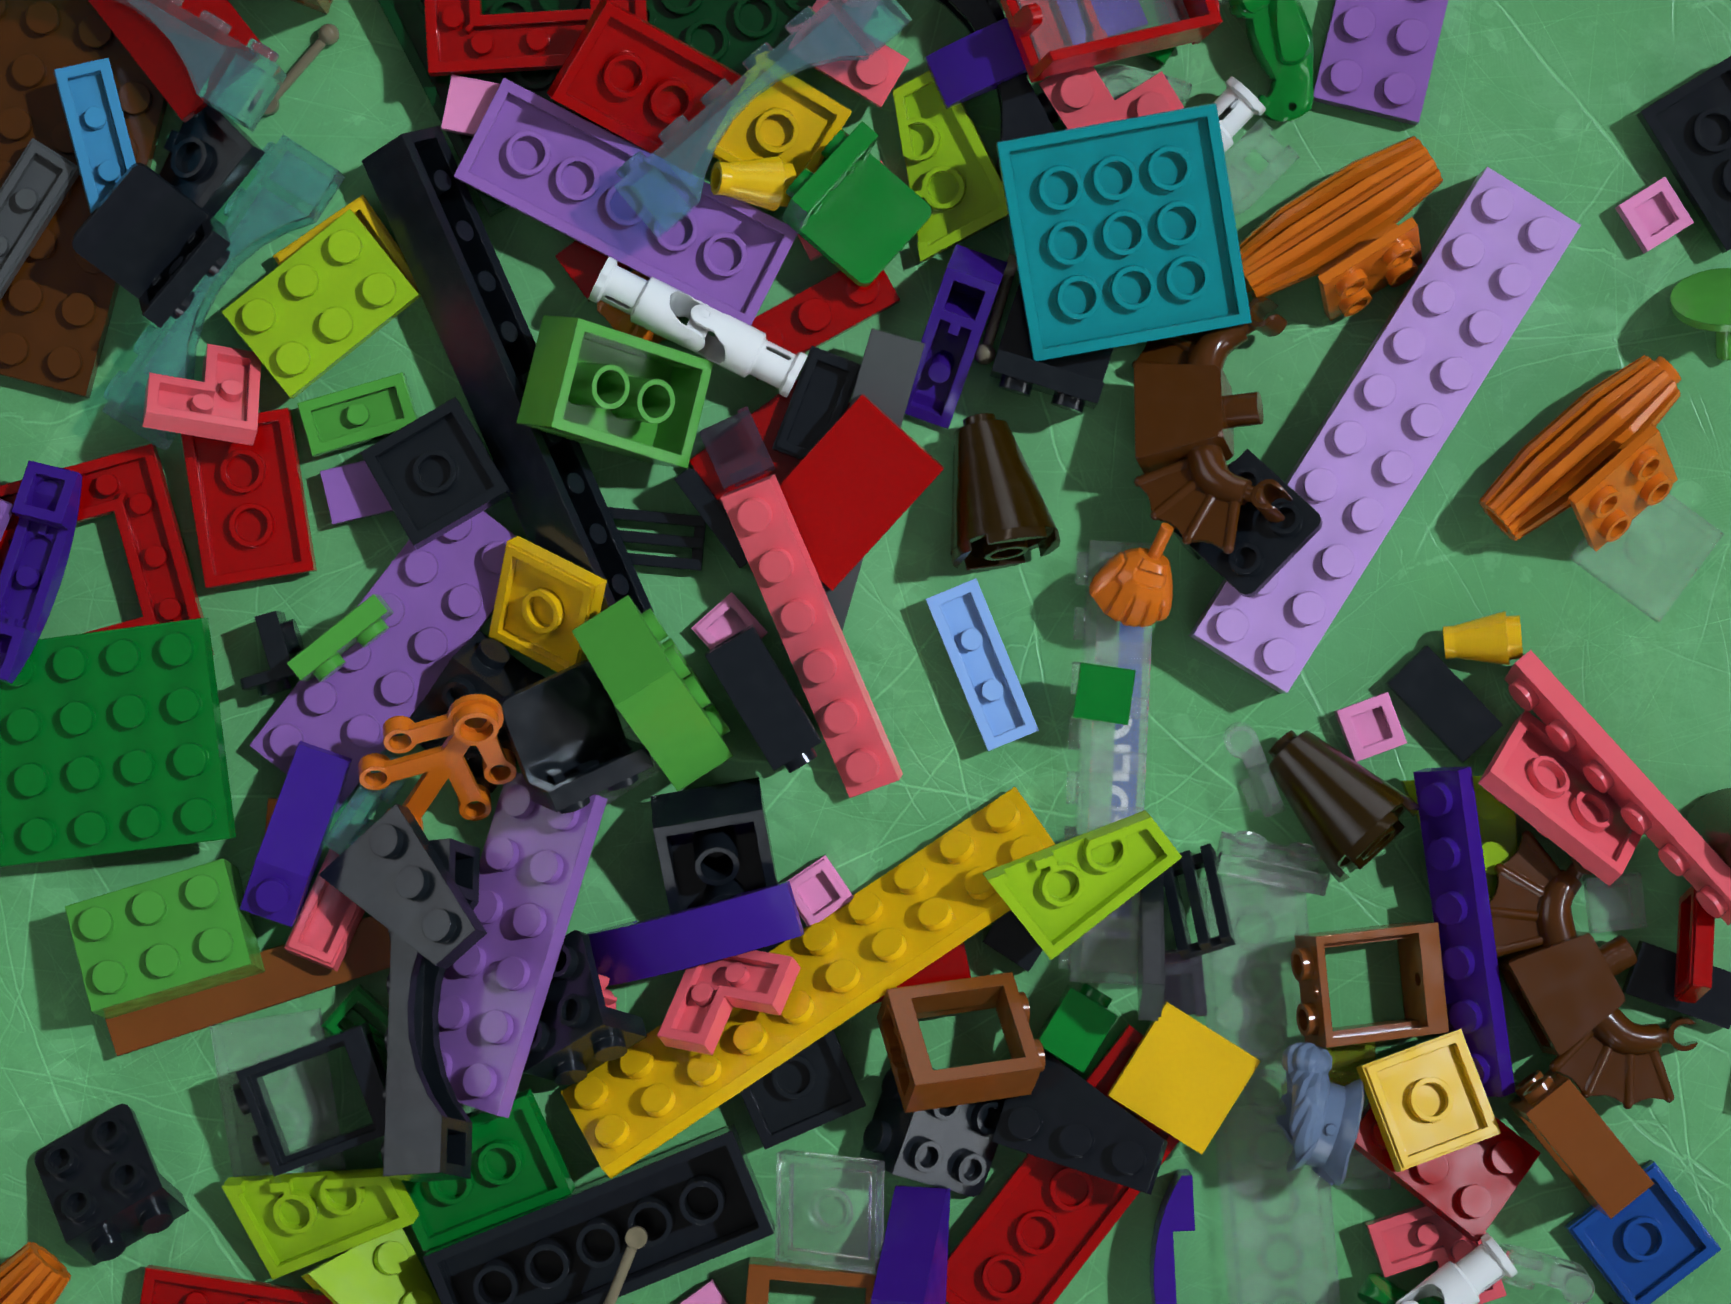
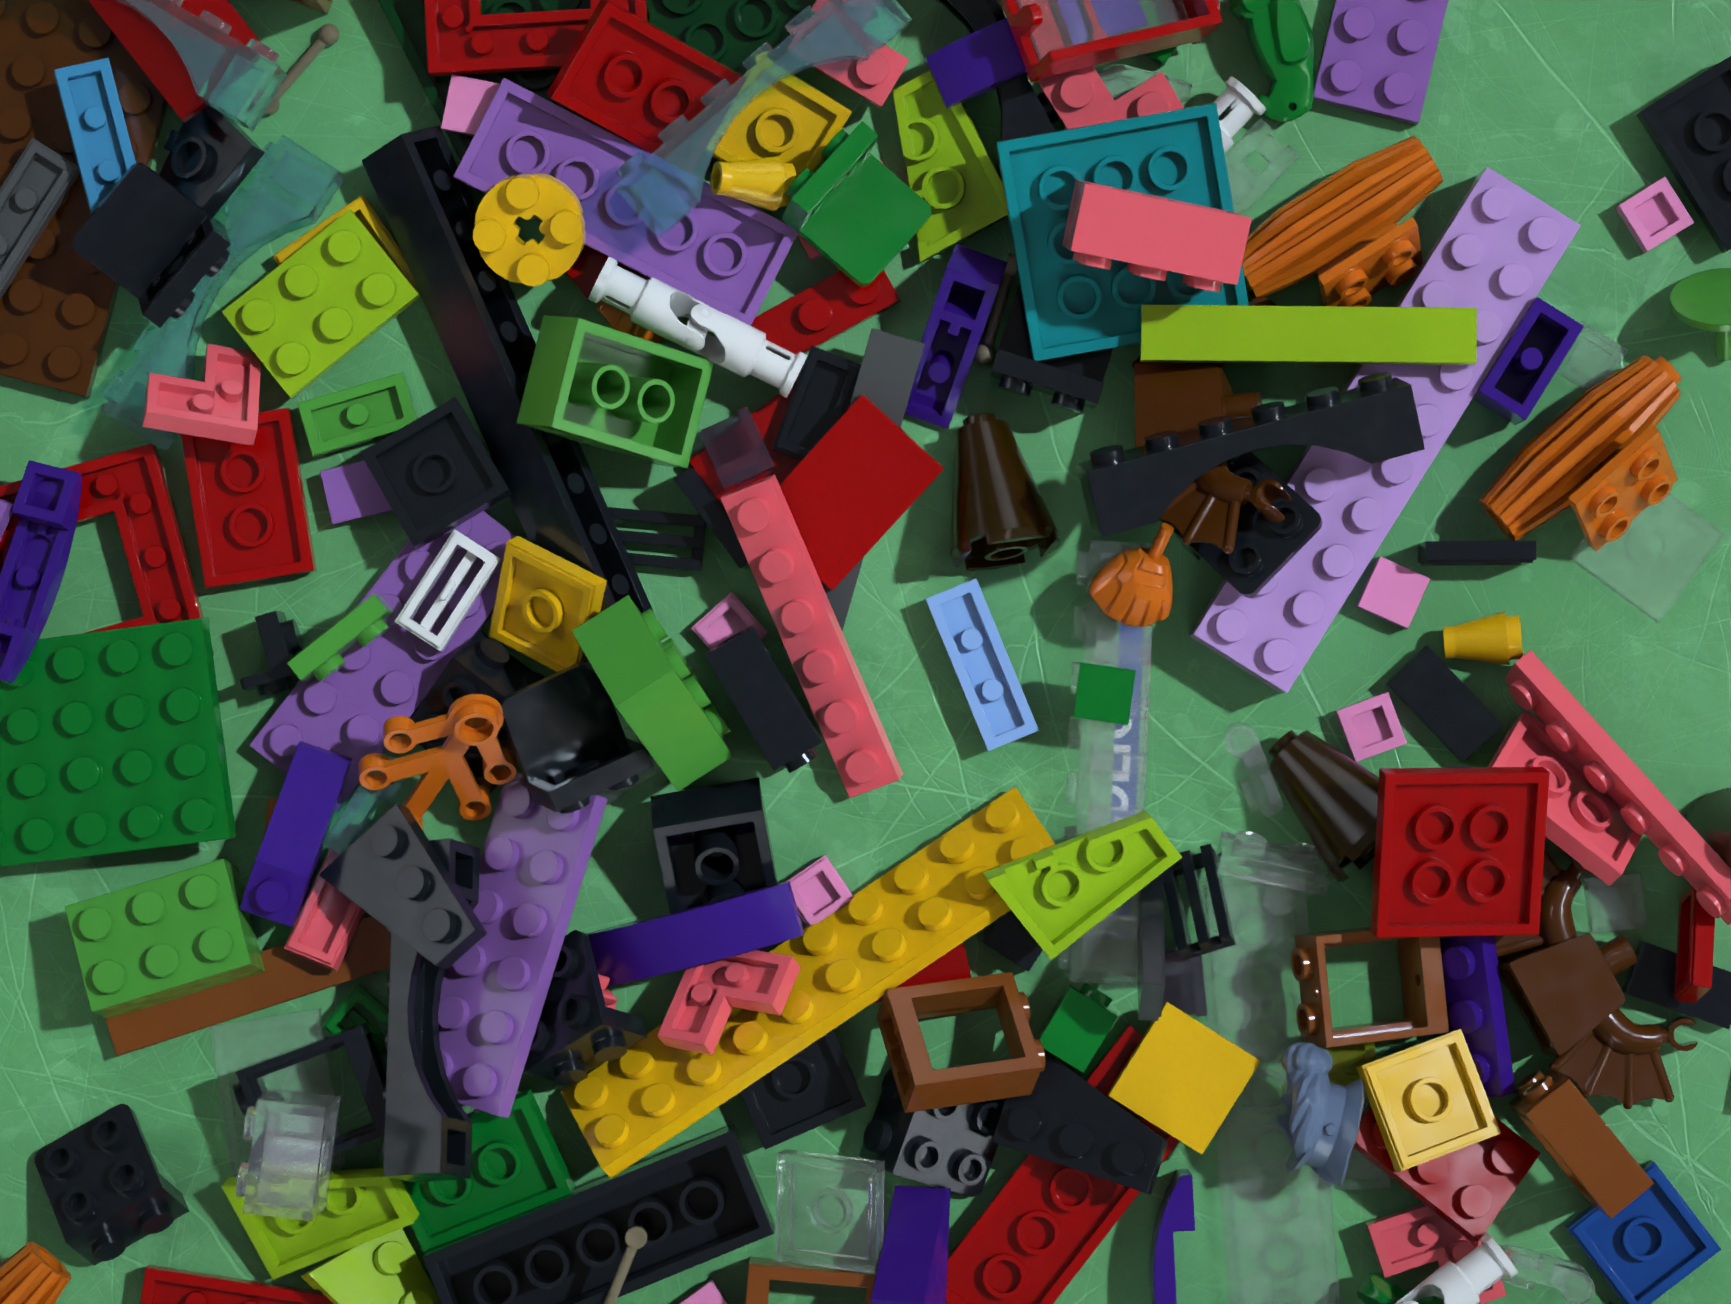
none -> clear brick [236,1088,340,1221]
none -> white tile [394,529,502,652]
none -> yellow plate [473,173,586,287]
none -> coral brick [1062,179,1252,292]
none -> black arch [1076,372,1425,537]
none -> lime tile [1140,305,1477,365]
none -> bright pink tile [1356,556,1430,629]
none -> red plate [1371,767,1550,938]
none -> black tile [1418,541,1536,566]
none -> dark purple brick [1472,297,1584,425]
none -> clear tile [1556,321,1628,392]

